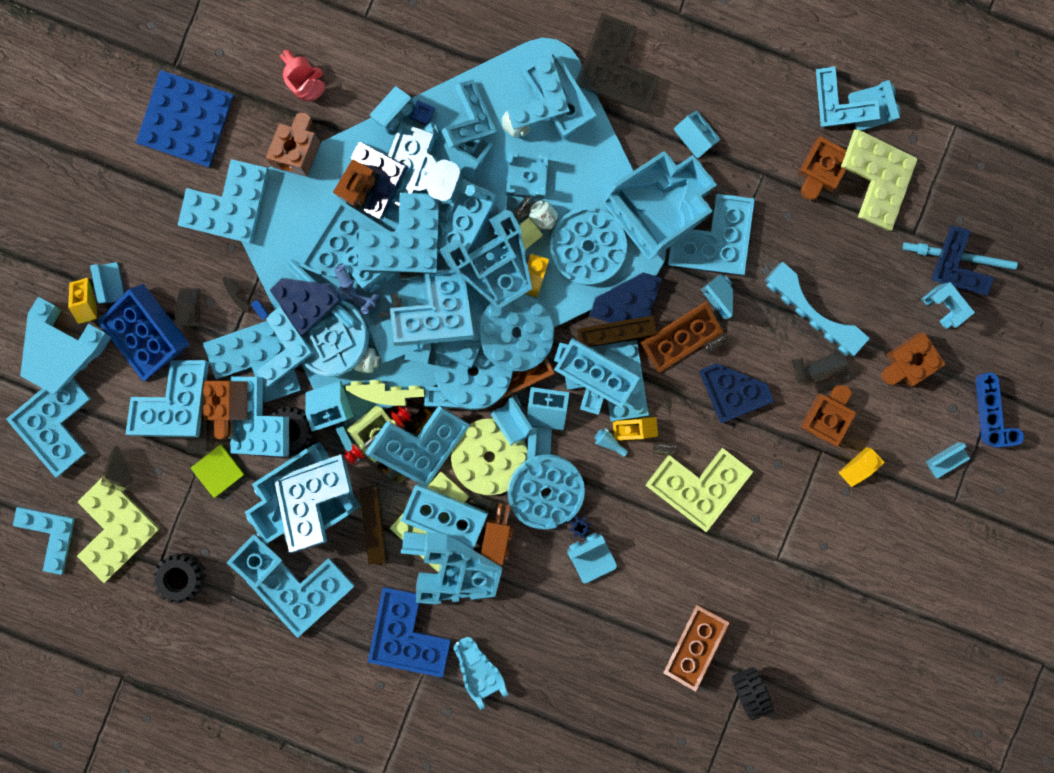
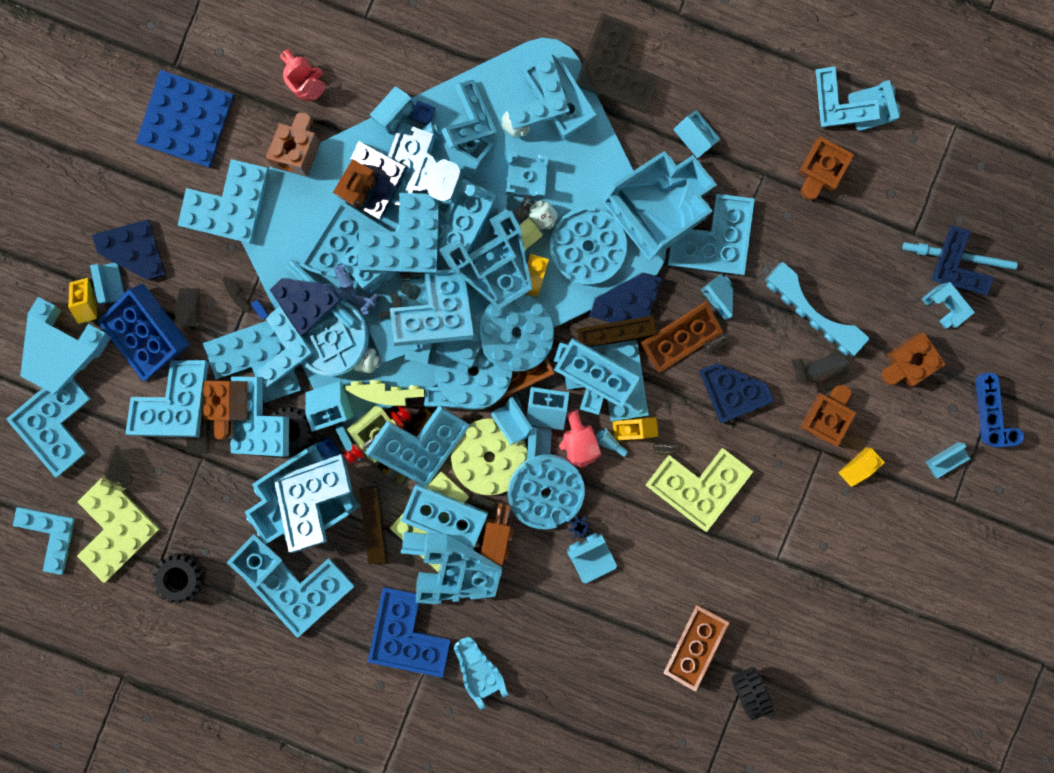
lime tile [191,444,245,498] -> none
yellowish green plate [841,130,918,231] -> none
none -> dark blue plate [92,219,166,280]
none -> blue tile [316,437,340,460]
none -> clear smoke pin [401,282,421,300]
none -> coral piece [559,410,601,468]

